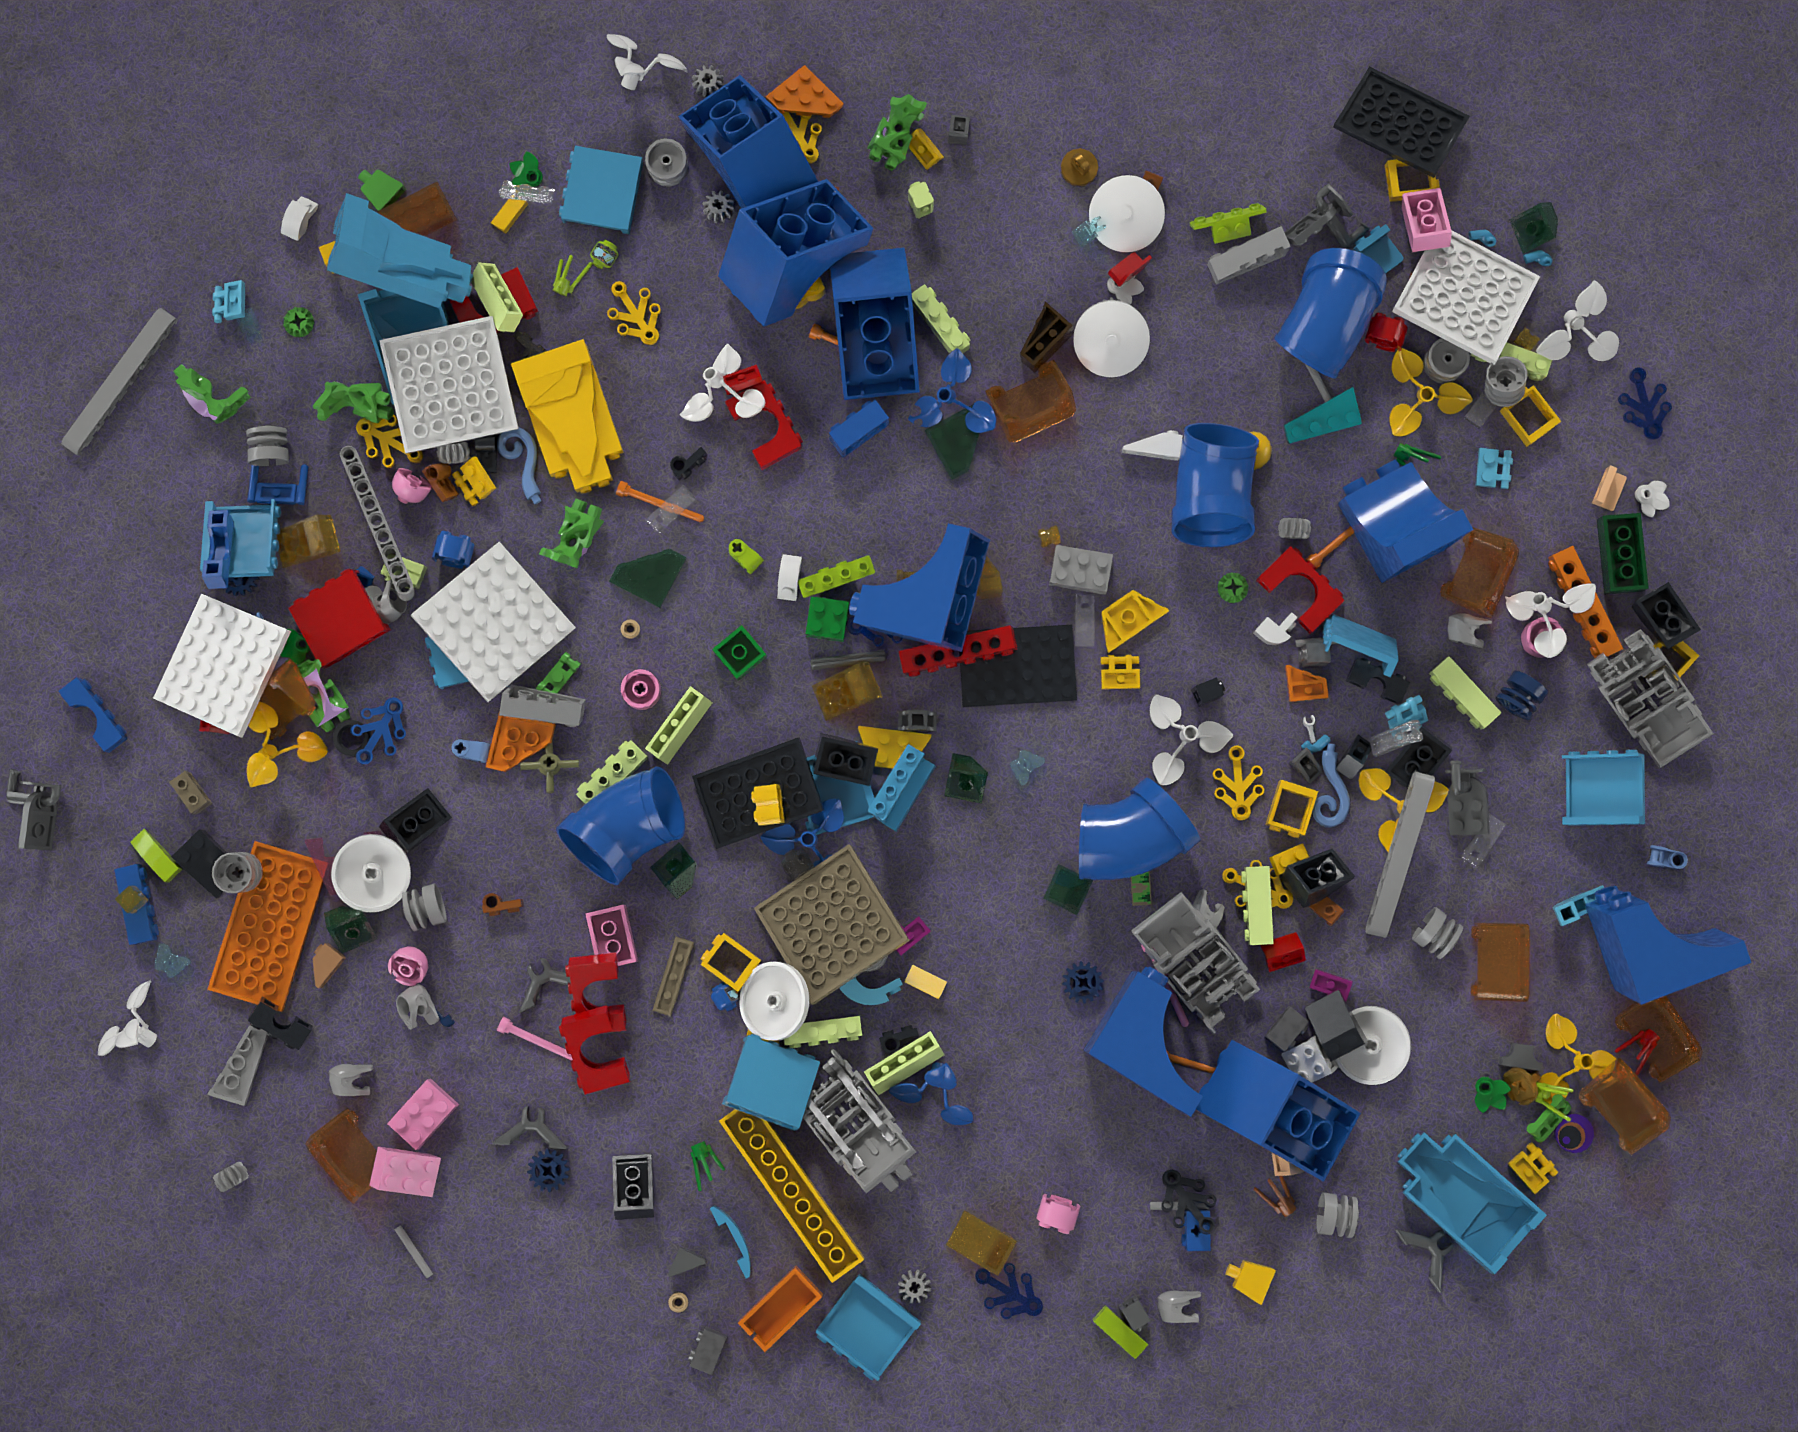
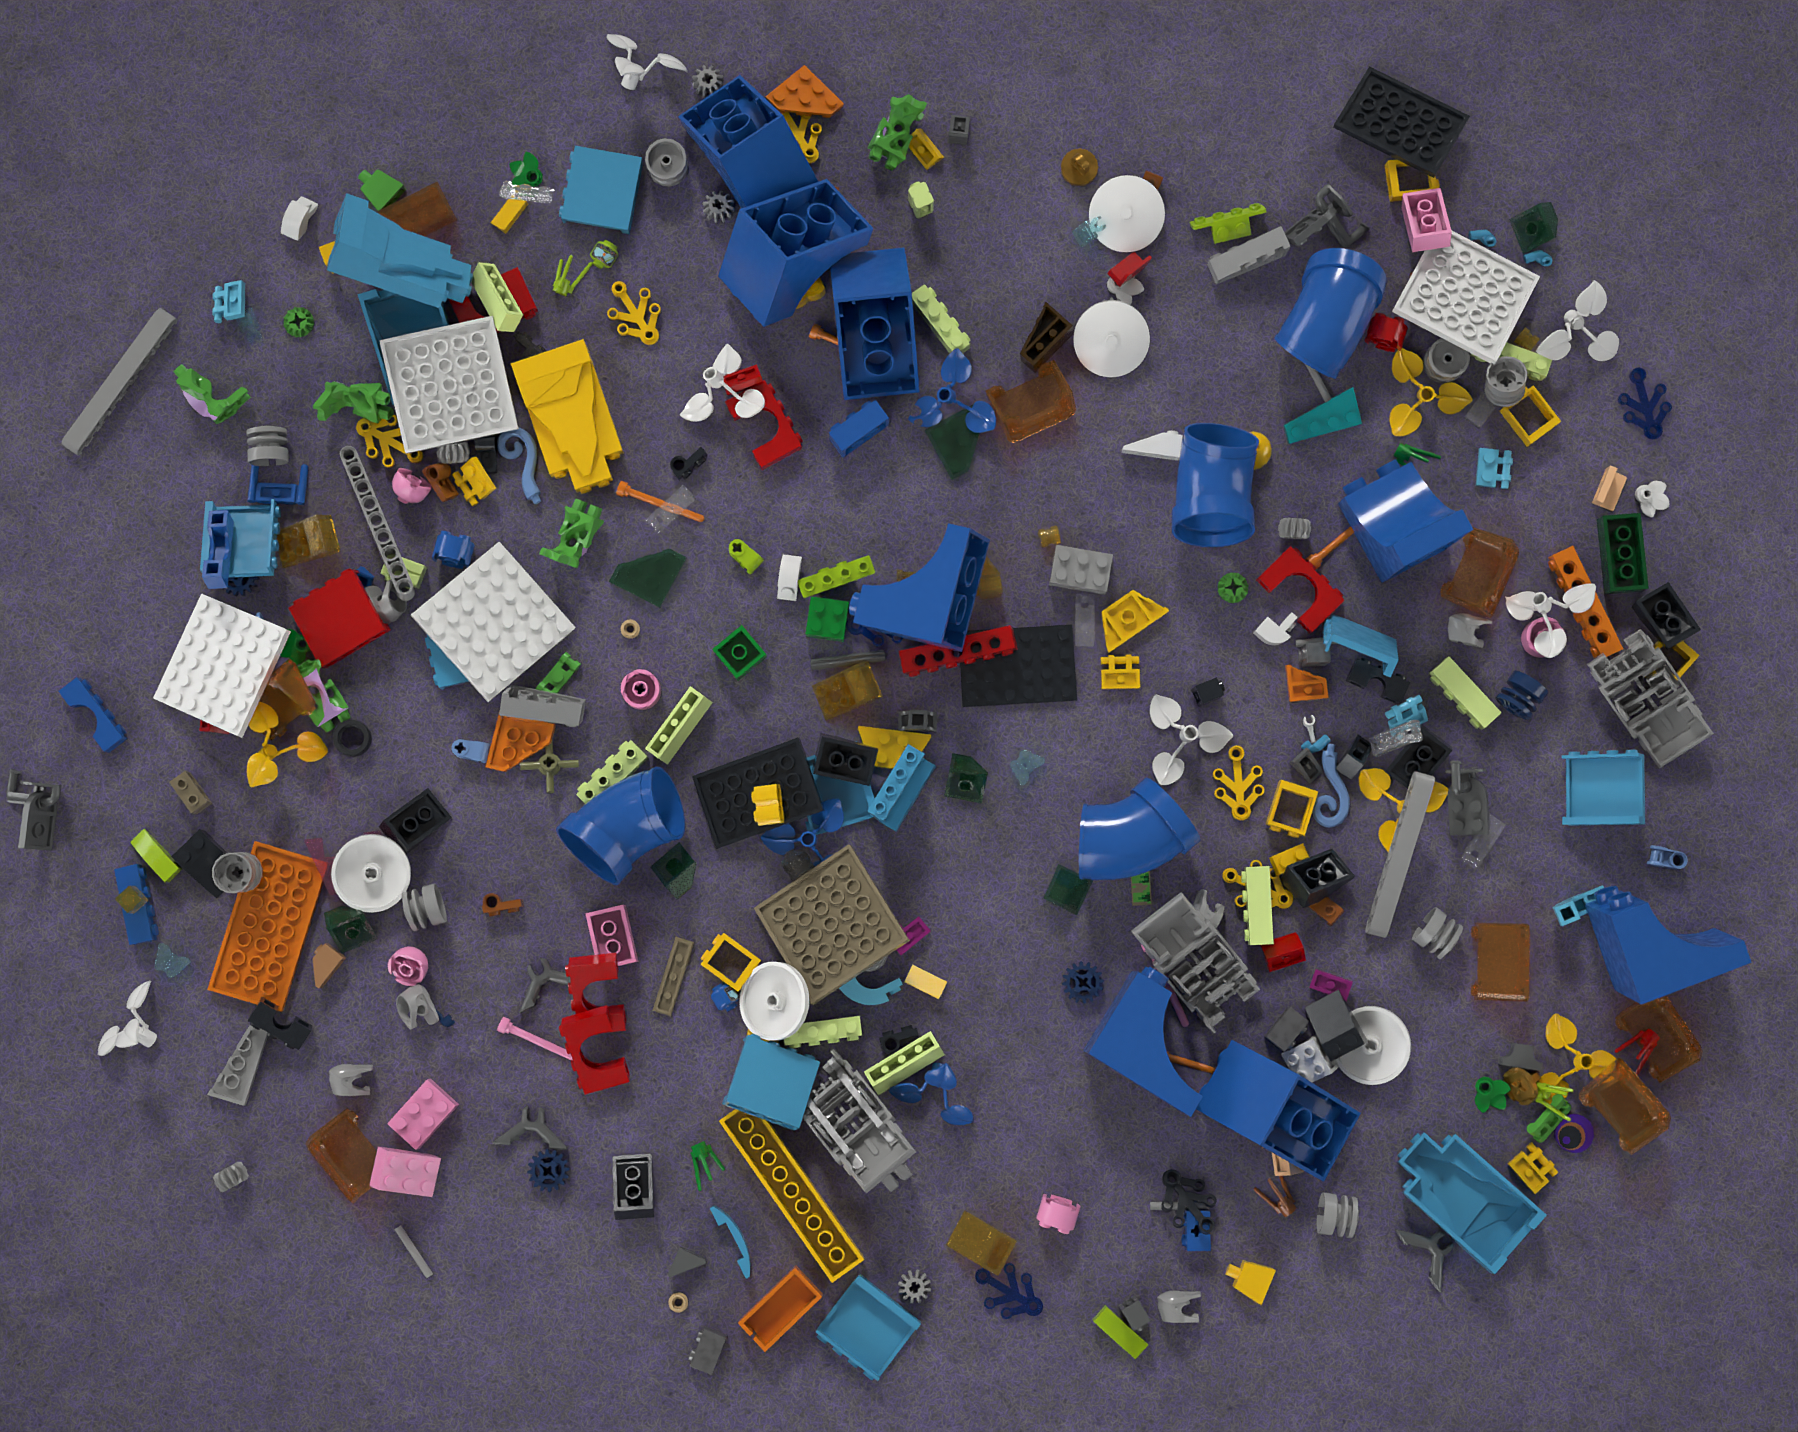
blue plant [350,697,406,764] -> none
dark azure bracket [1353,224,1404,274] -> none

